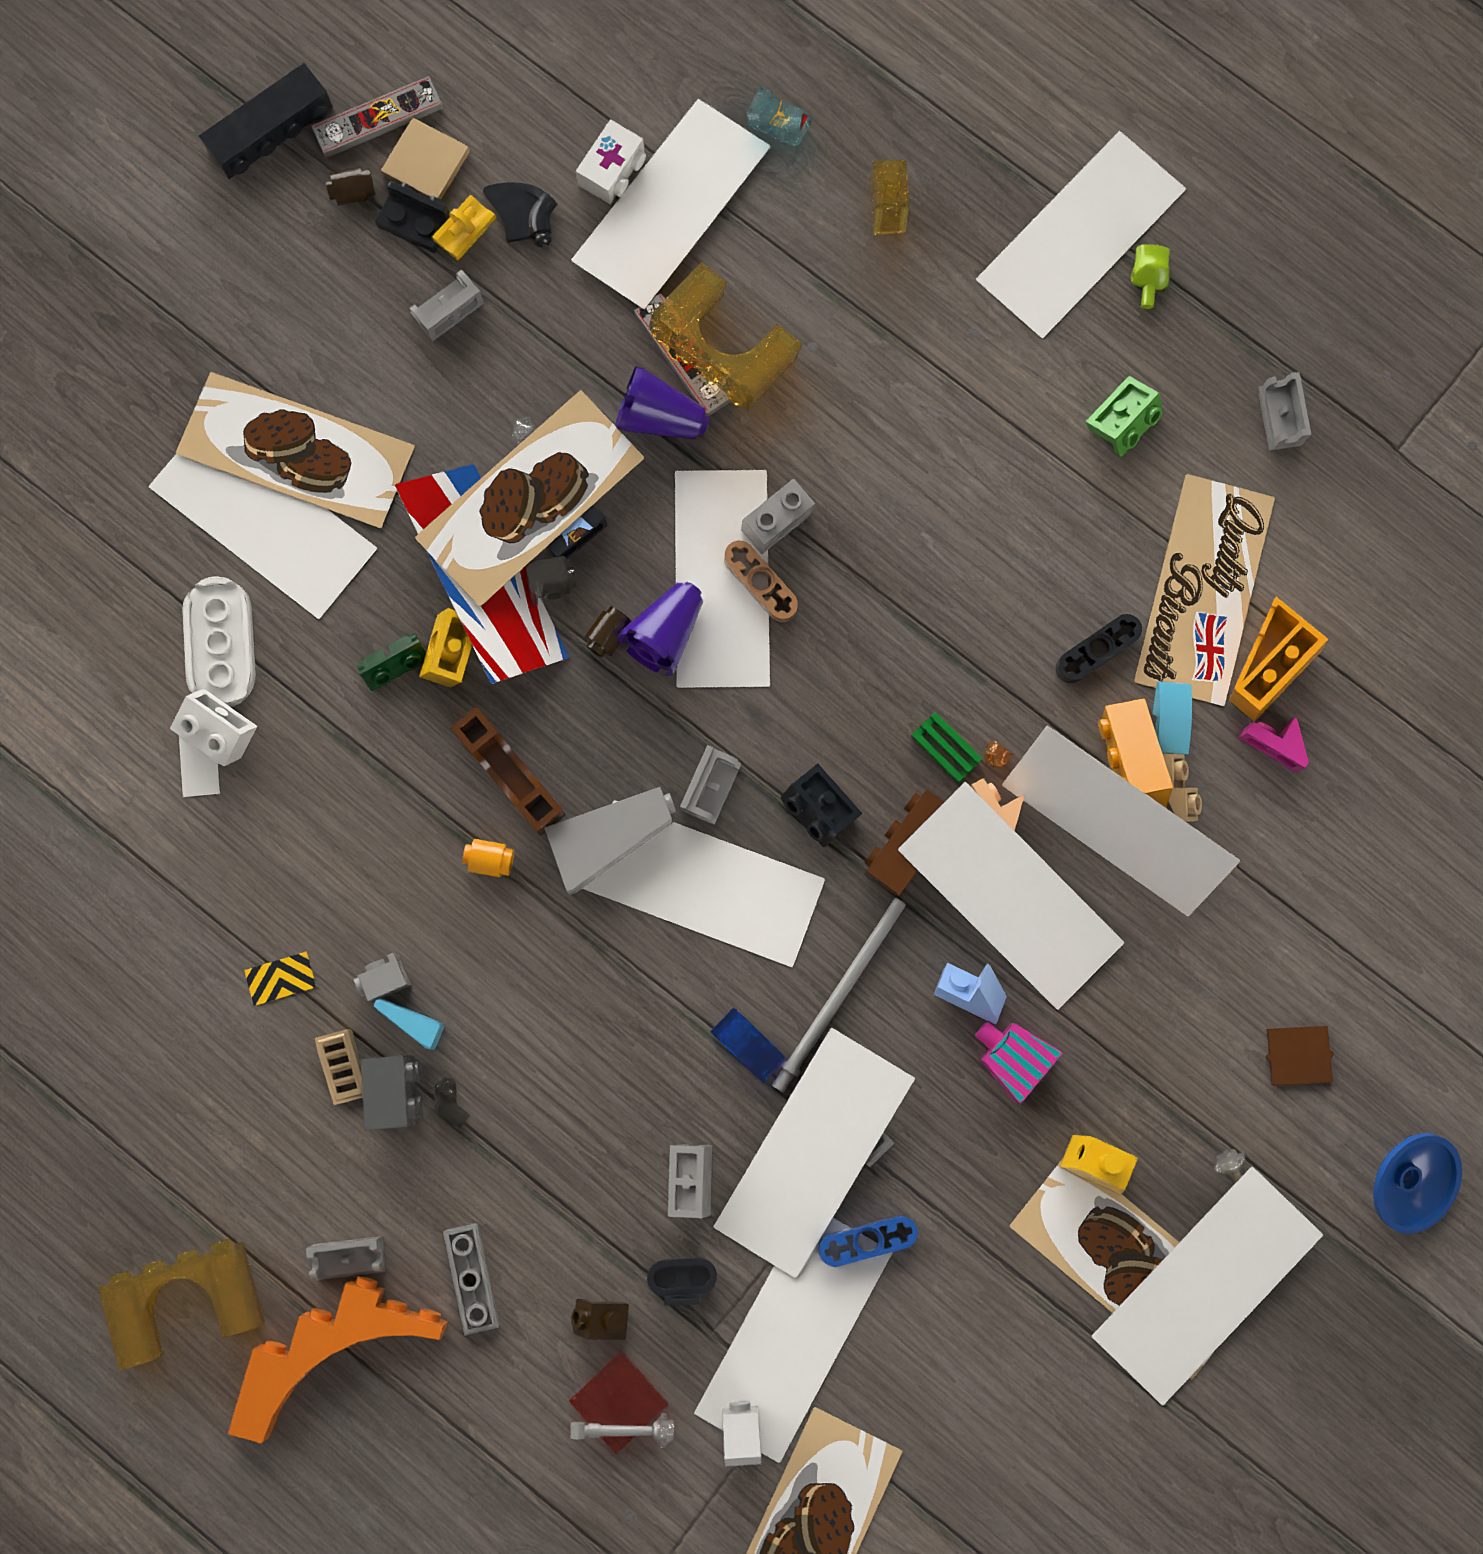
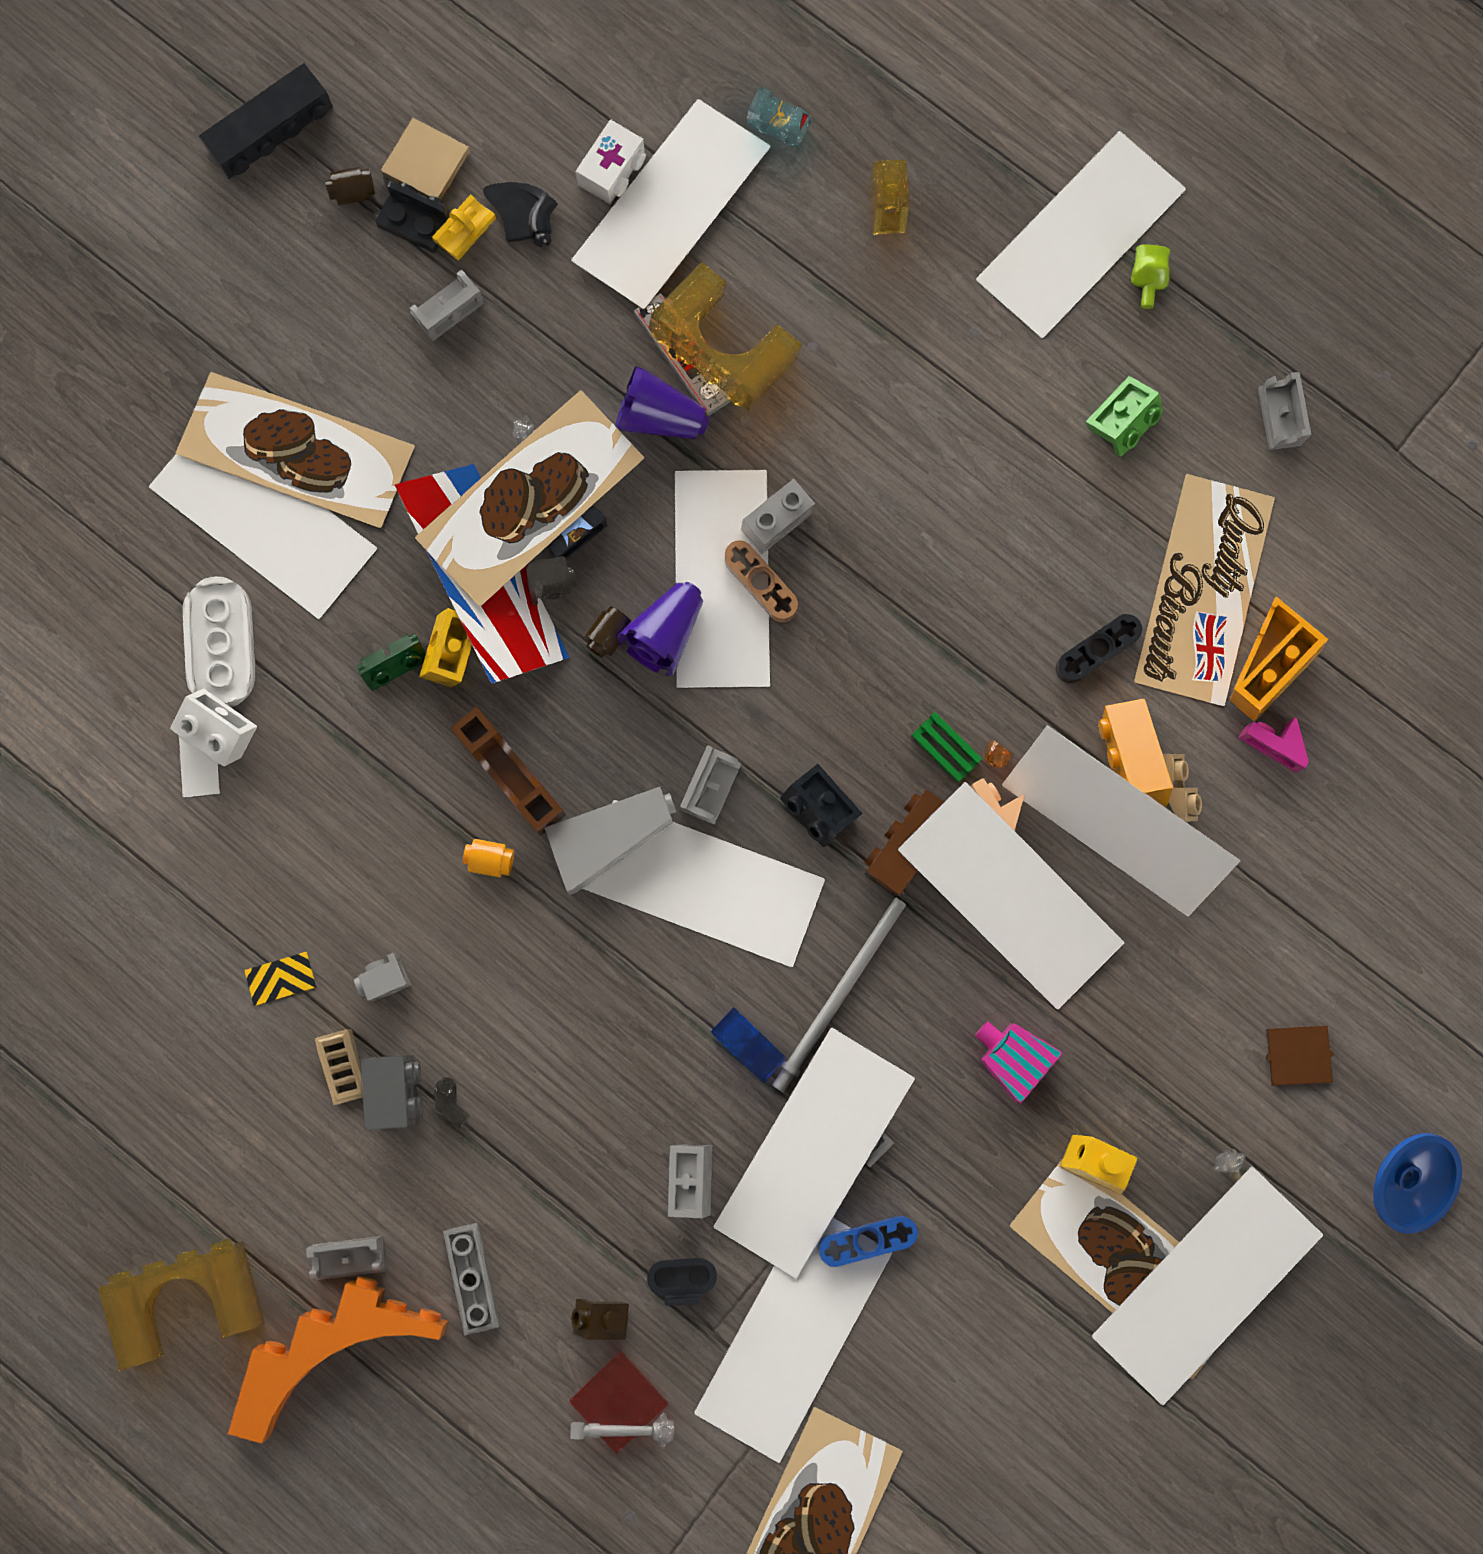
tile [312,76,443,158] -> none
medium azure slope [374,999,445,1050] -> none
slope [723,1401,761,1467] -> none
light blue slope [933,963,1007,1024] -> none
medium azure slope [1152,681,1192,754] -> none

